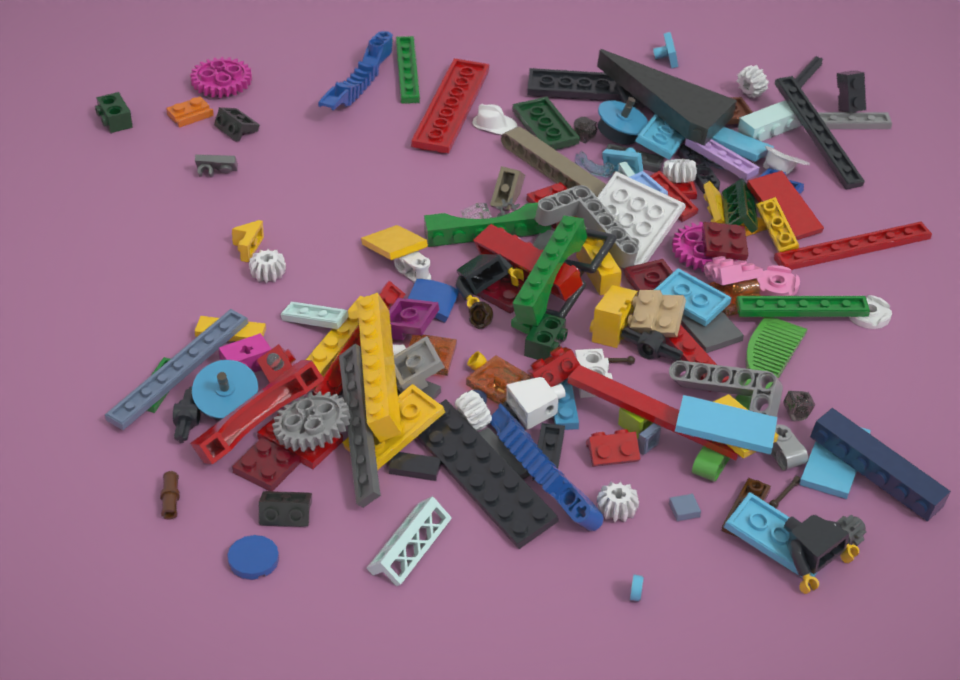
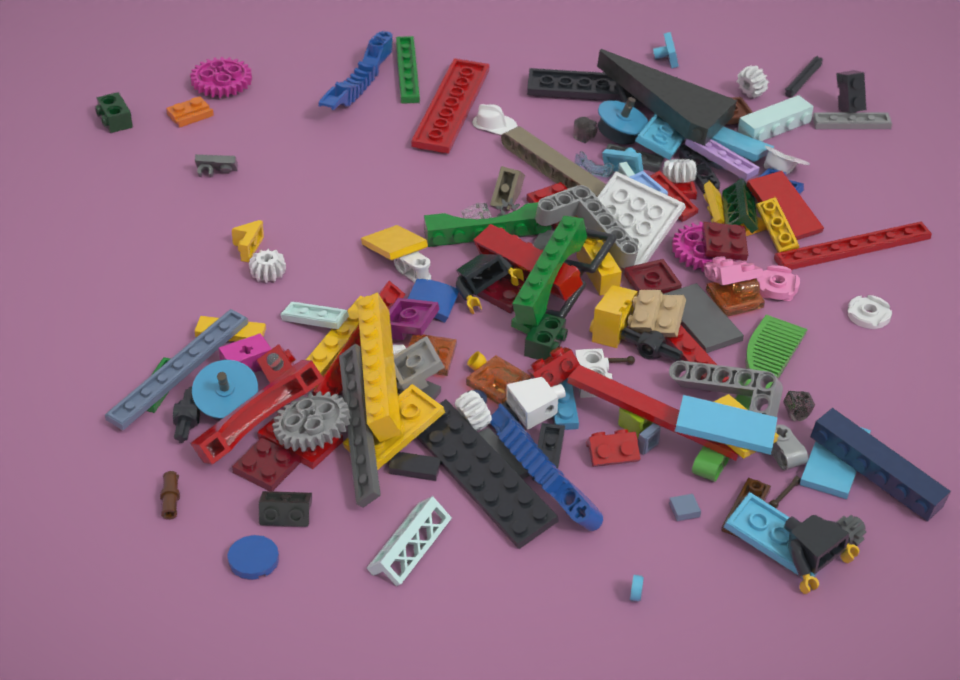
pearl dark grey bracket [214,107,260,141] -> none
dark brown plate [469,301,494,329] -> none
dark green plate [512,96,580,150] -> none
white gear [597,481,639,522] -> none
medium azure tile [654,268,731,327] -> none
green tile [736,296,870,317] -> none
black tile [774,76,865,190] -> none

